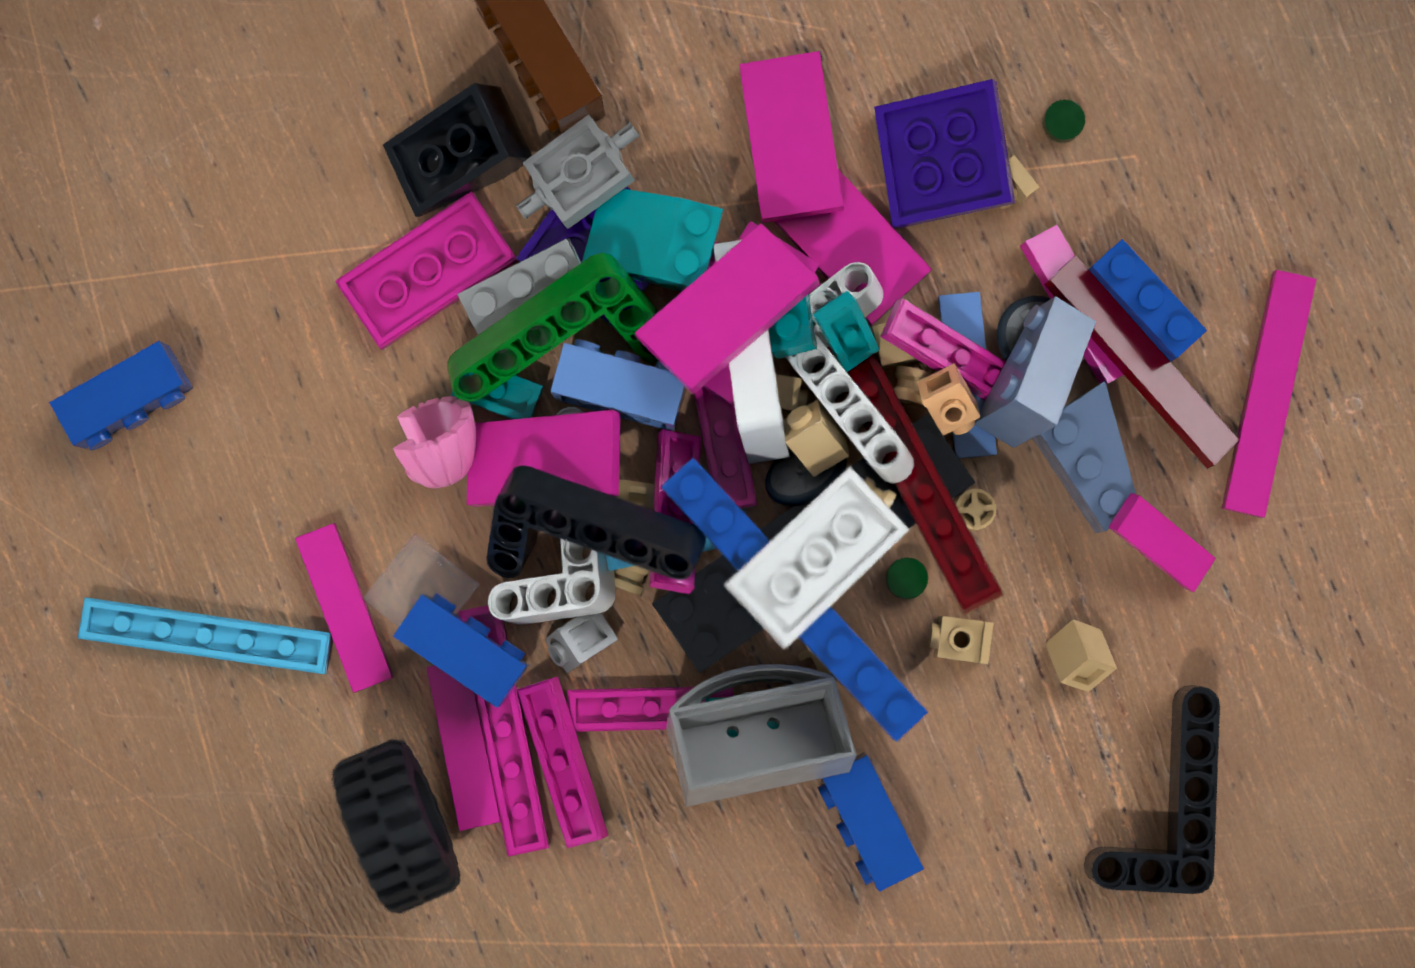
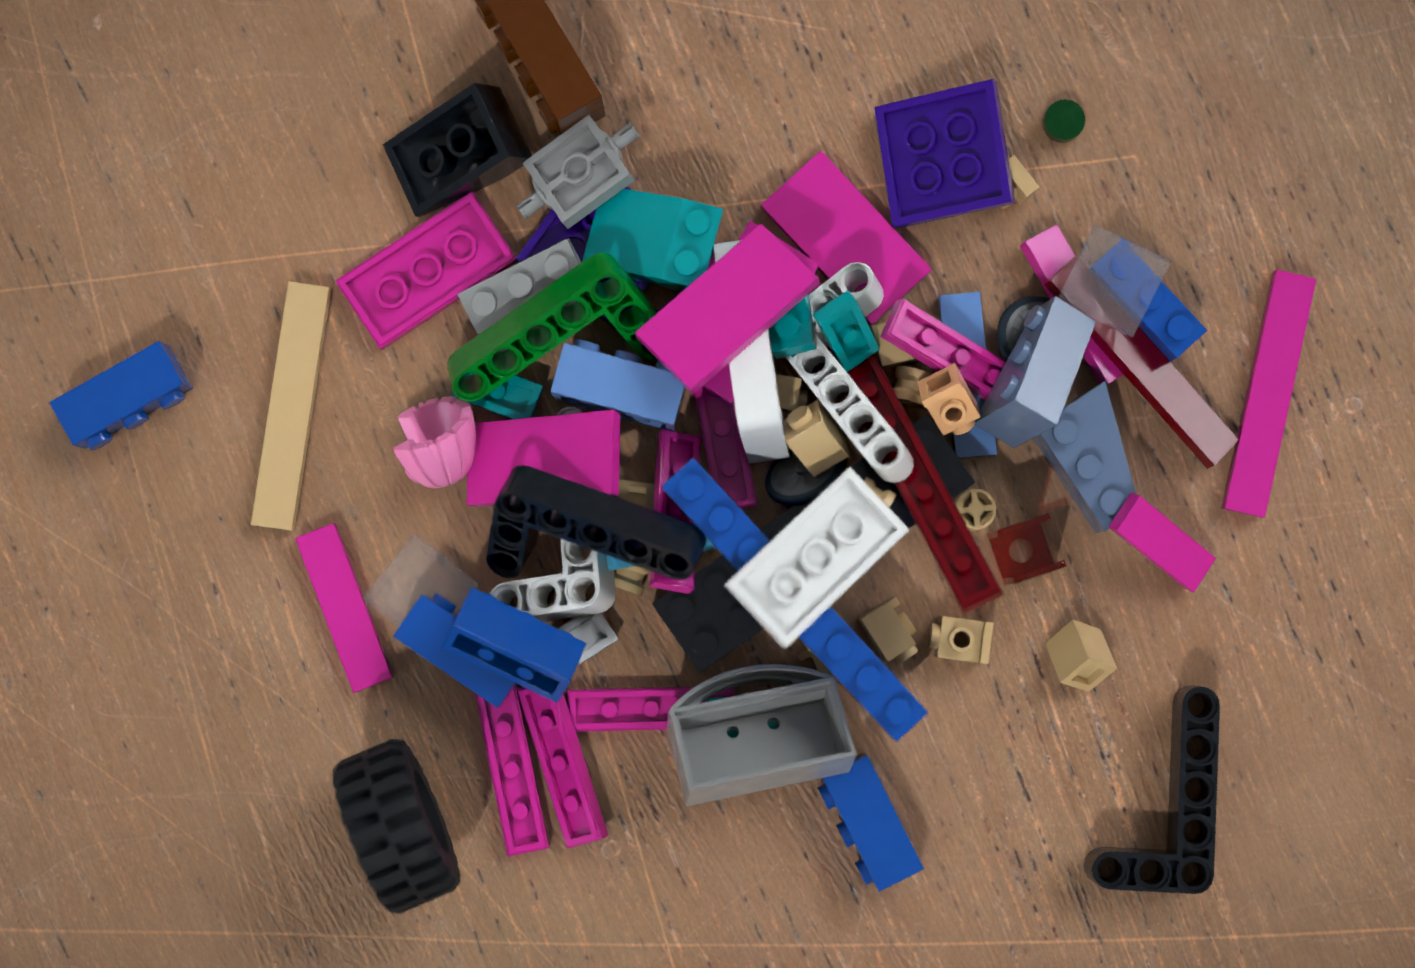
medium azure tile [78,597,332,674] -> none
dark pink tile [426,665,501,831] -> none
dark pink tile [739,51,844,223] -> none
dark green tile [886,557,928,599] -> none
none -> tan tile [251,281,331,531]
none -> blue brick [442,587,586,703]
none -> tan brick [858,597,918,664]
none -> clear red piece [987,513,1067,585]
none -> clear tile [1058,225,1171,337]

